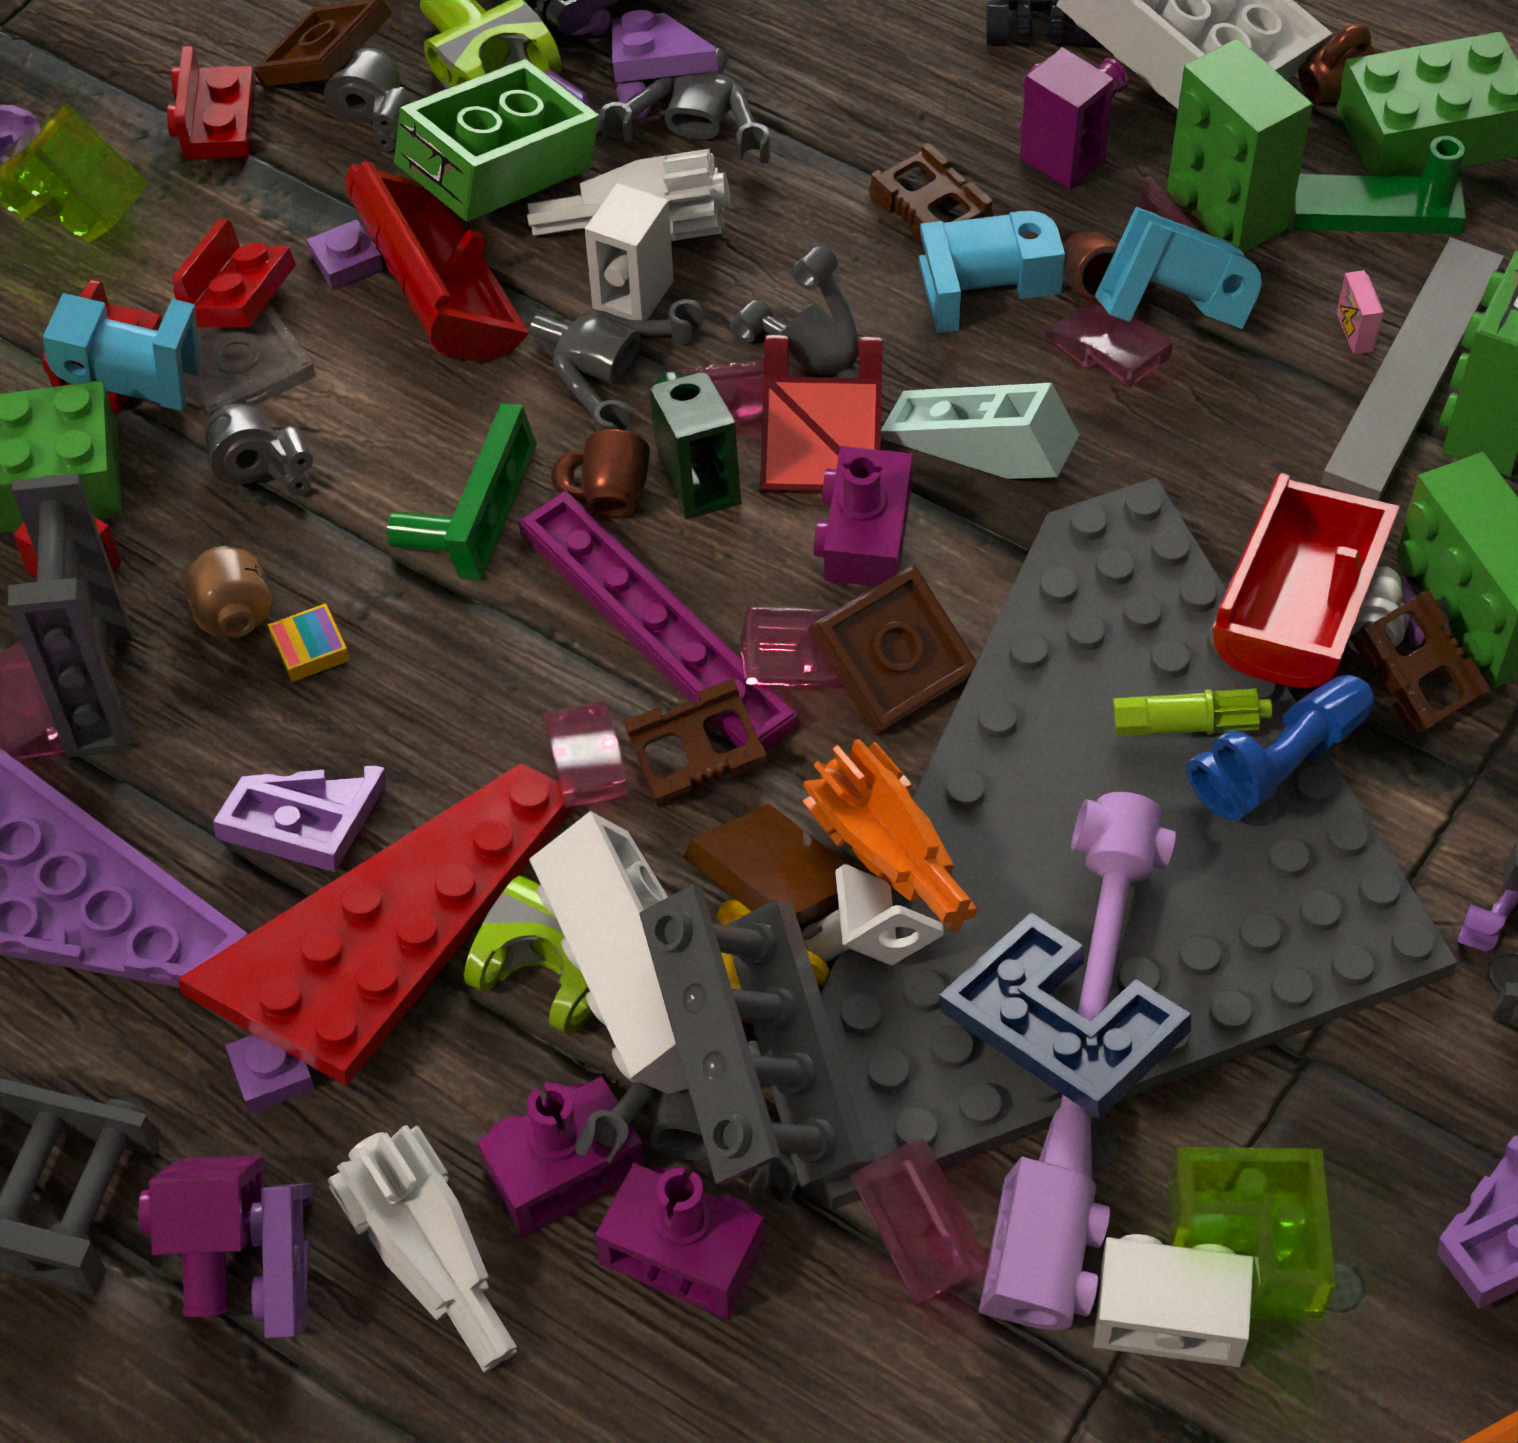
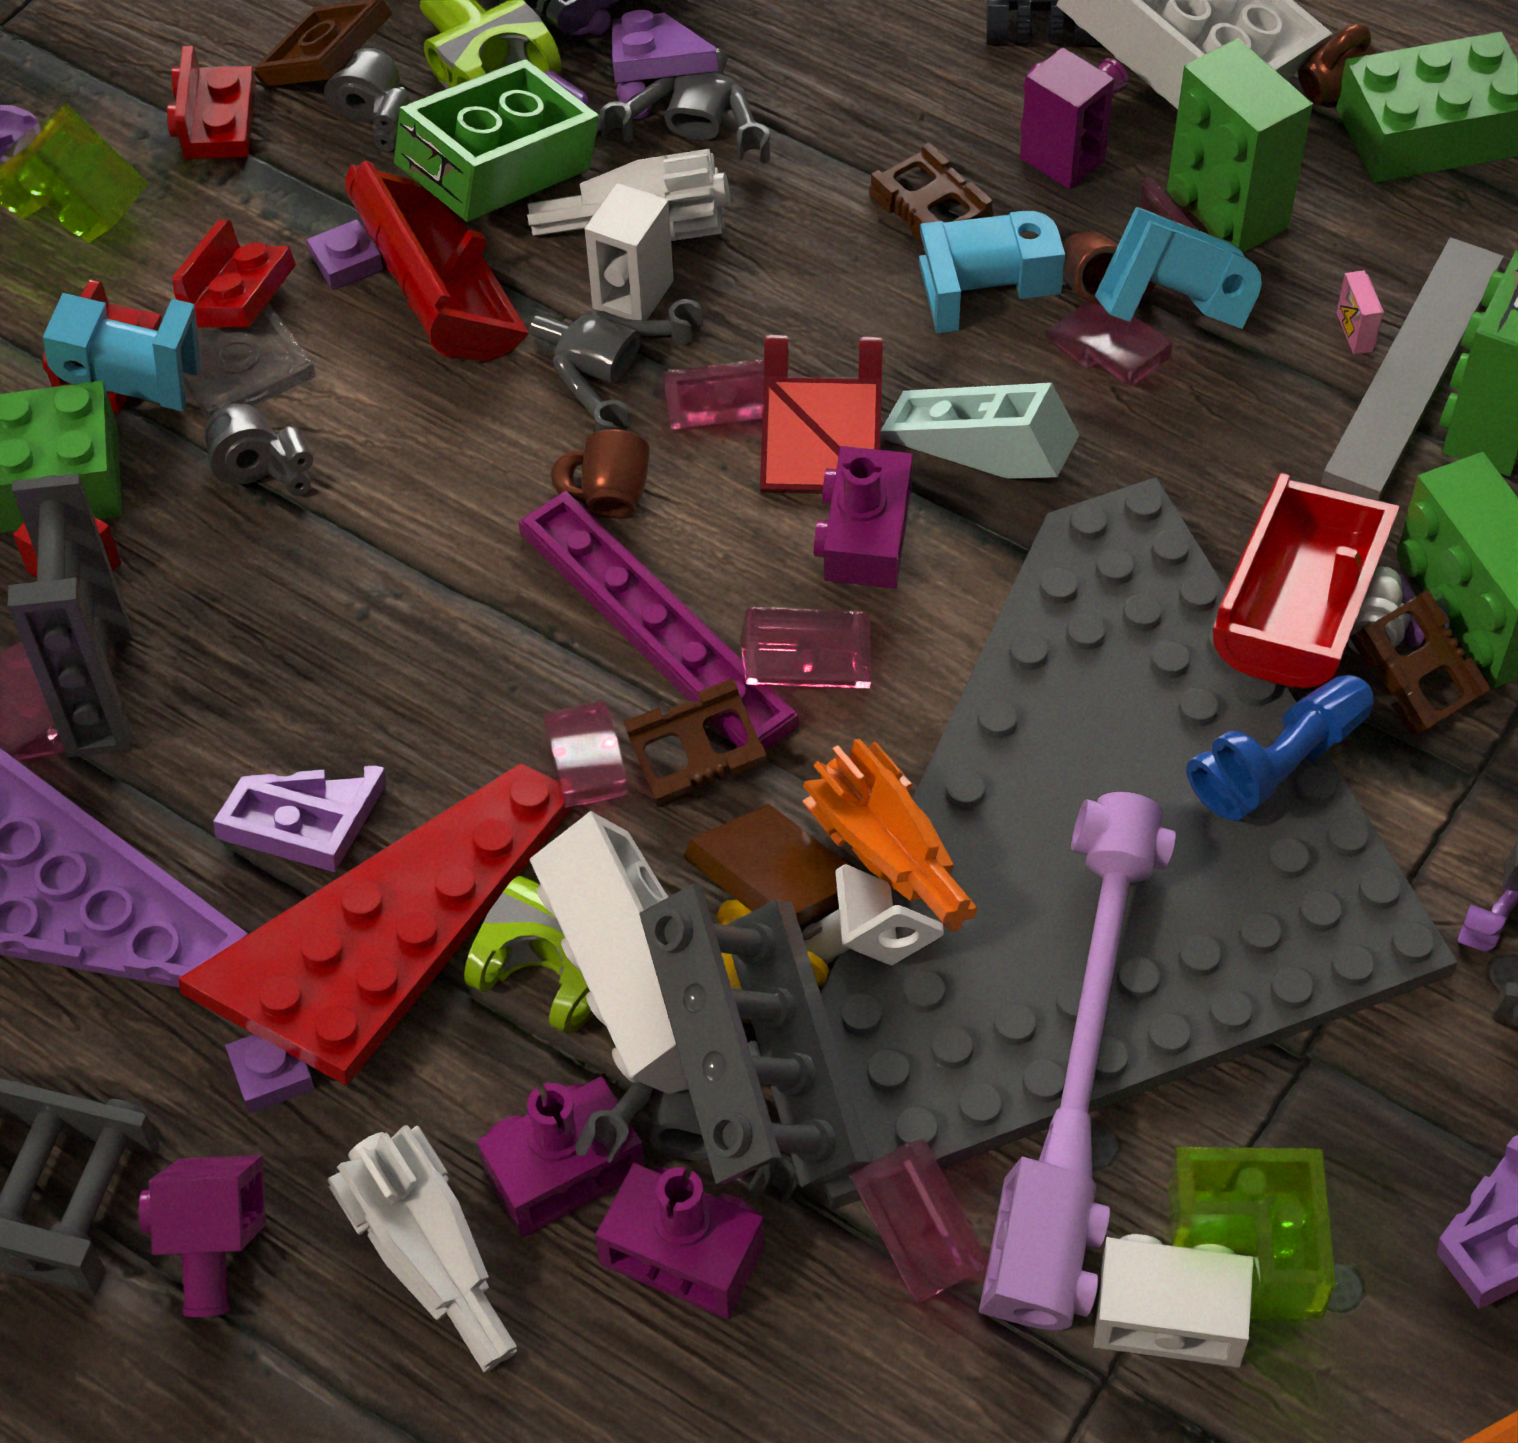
medium nougat head [185,546,272,638] -> none
medium lavender wing [250,1183,313,1338] -> none
tile [268,603,350,683] -> none
green piece [387,403,537,581] -> none
dark green torso [649,372,742,520] -> none
dark grey piece [730,246,859,378] -> none
reddish brown tile [808,564,977,735] -> none
plate [939,913,1191,1119] -> none
lime piece [1113,688,1272,737] -> none
green piece [1292,136,1466,234] -> none

